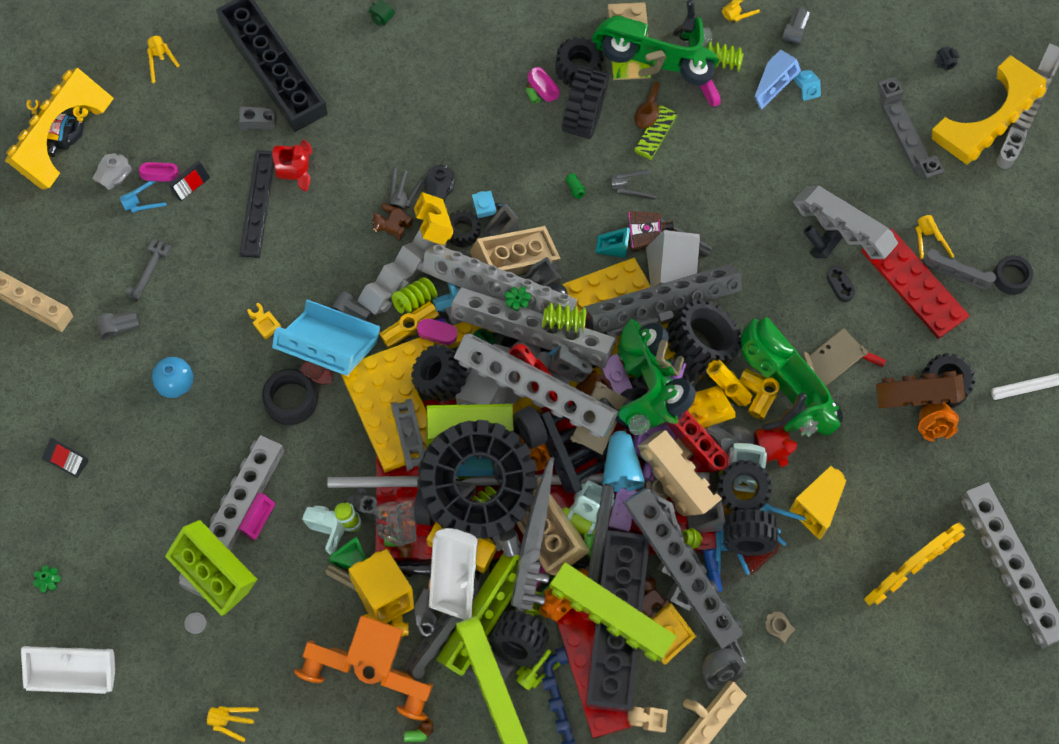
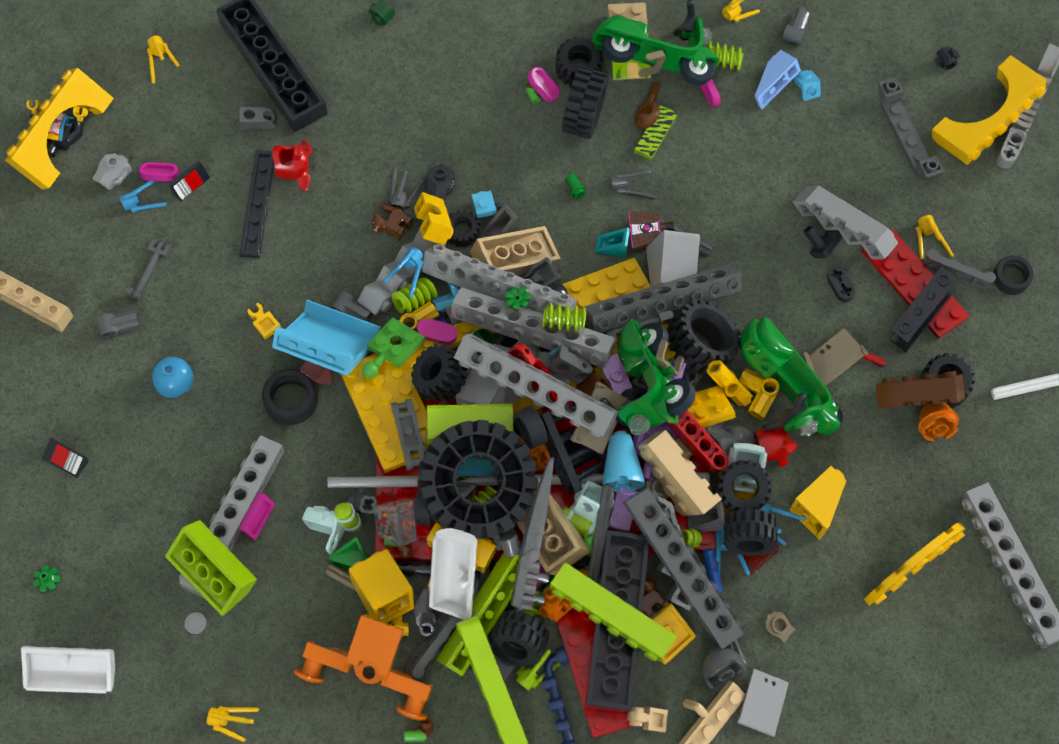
none -> bright green plate [362,318,425,378]
none -> dark azure plant [384,247,424,298]
none -> light grey container [737,669,789,737]
none -> black fence [890,266,958,353]

